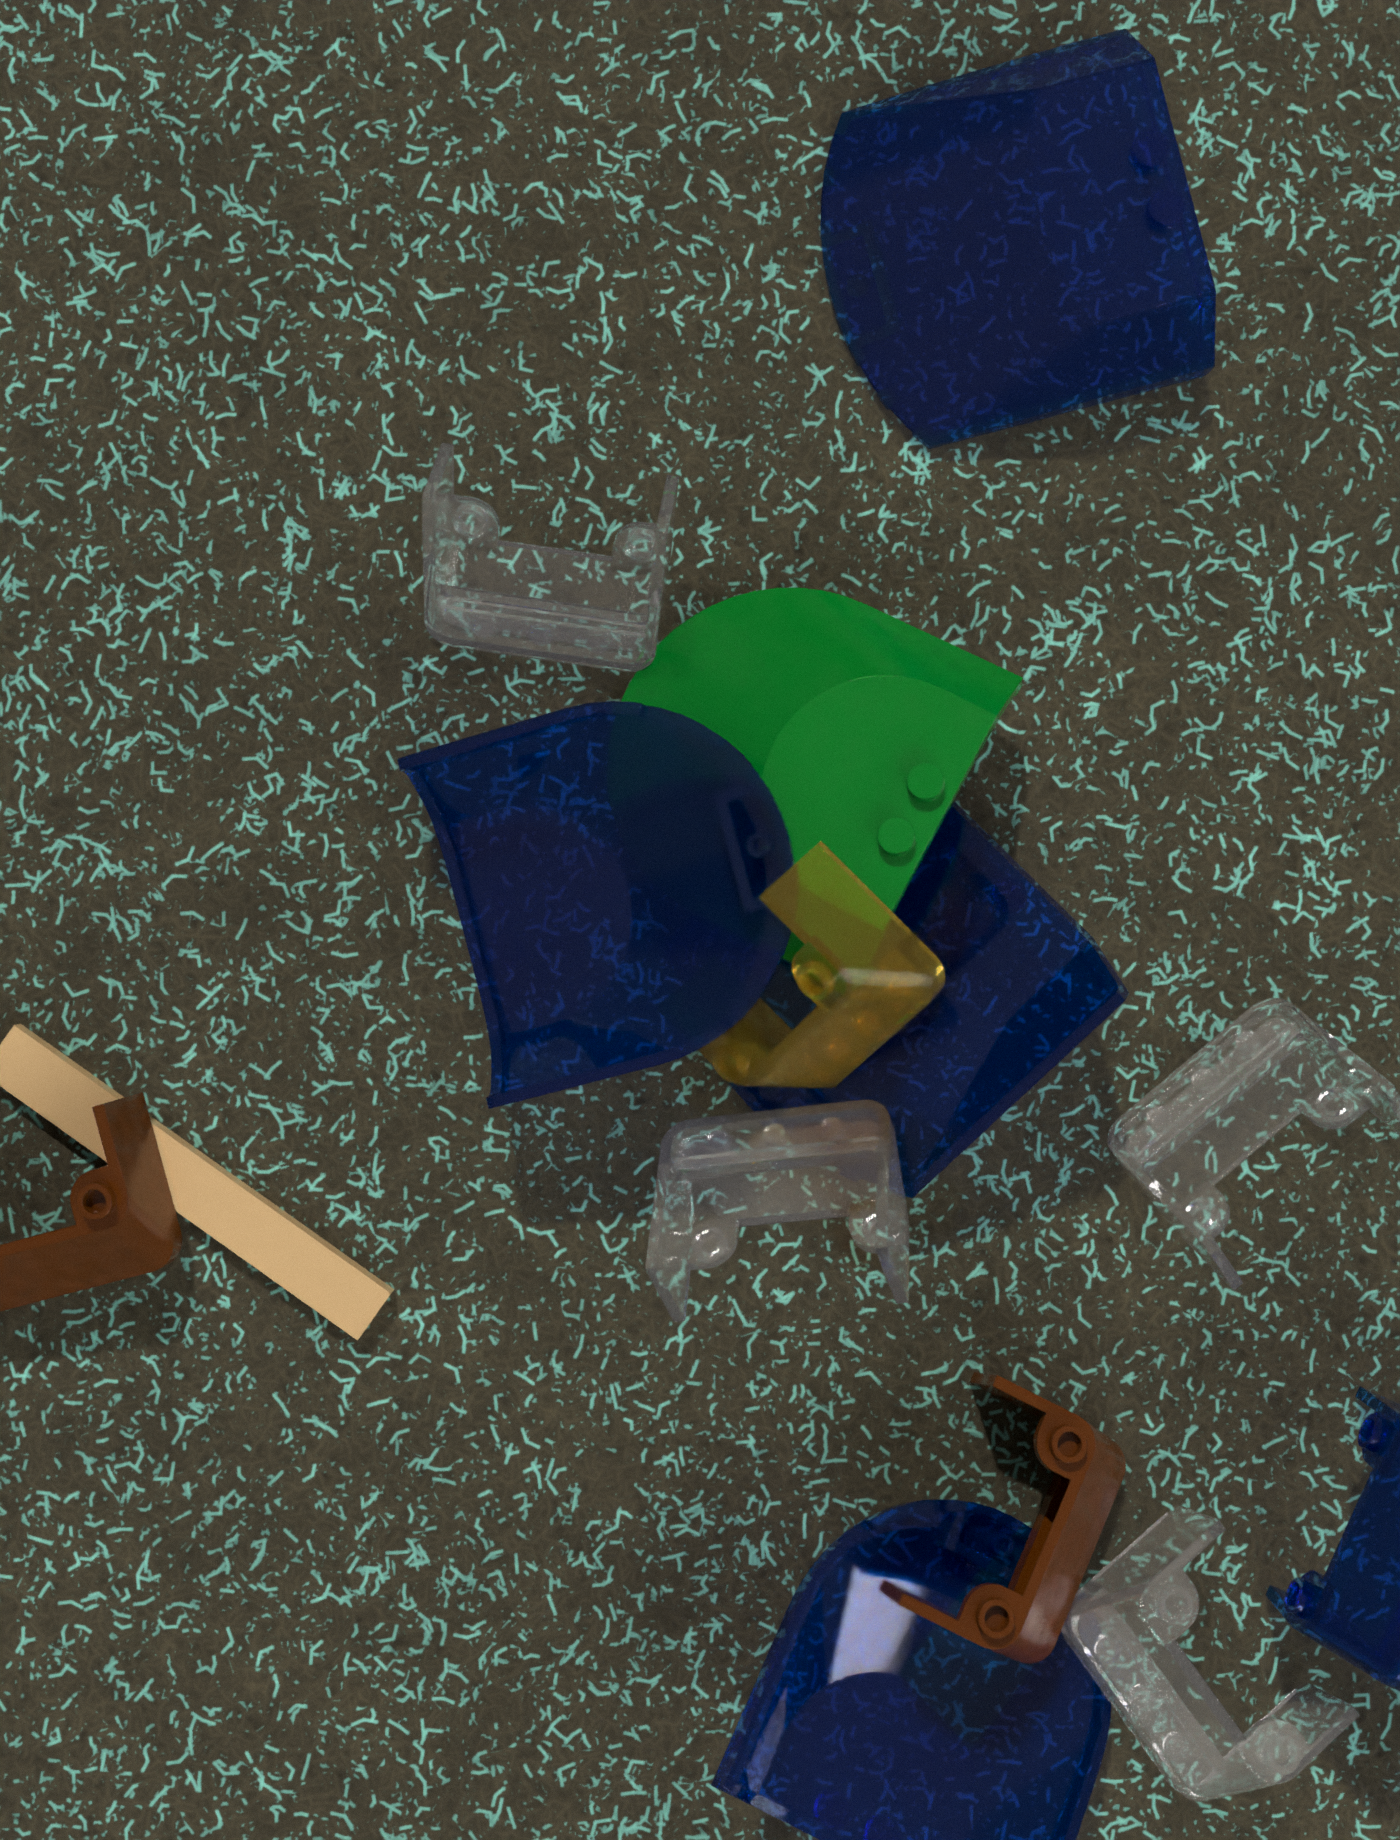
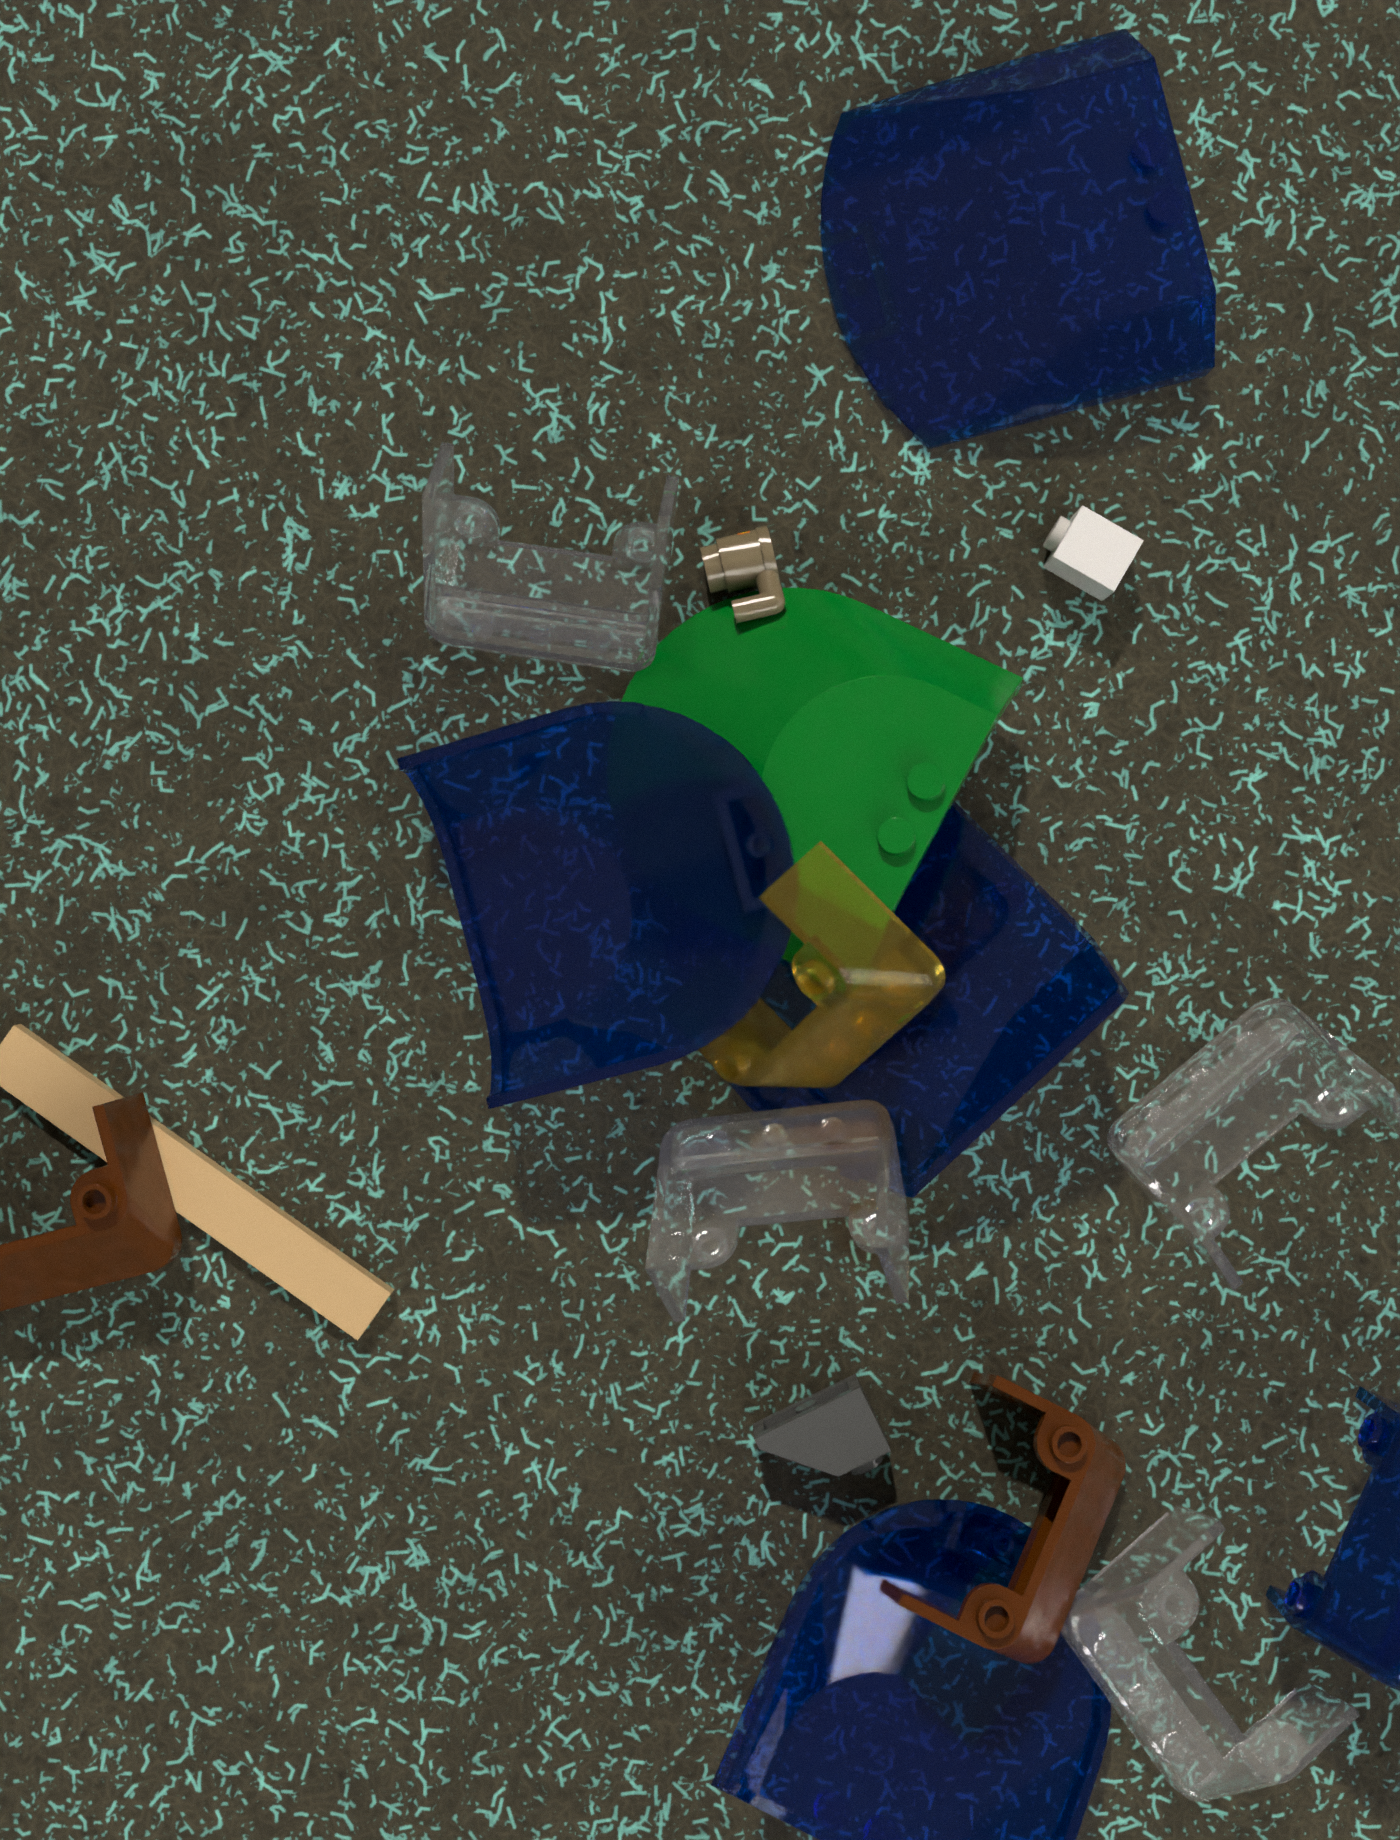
none -> dark tan piece [700,525,785,624]
none -> dark grey slope [753,1374,891,1477]
none -> white brick [1043,505,1144,601]

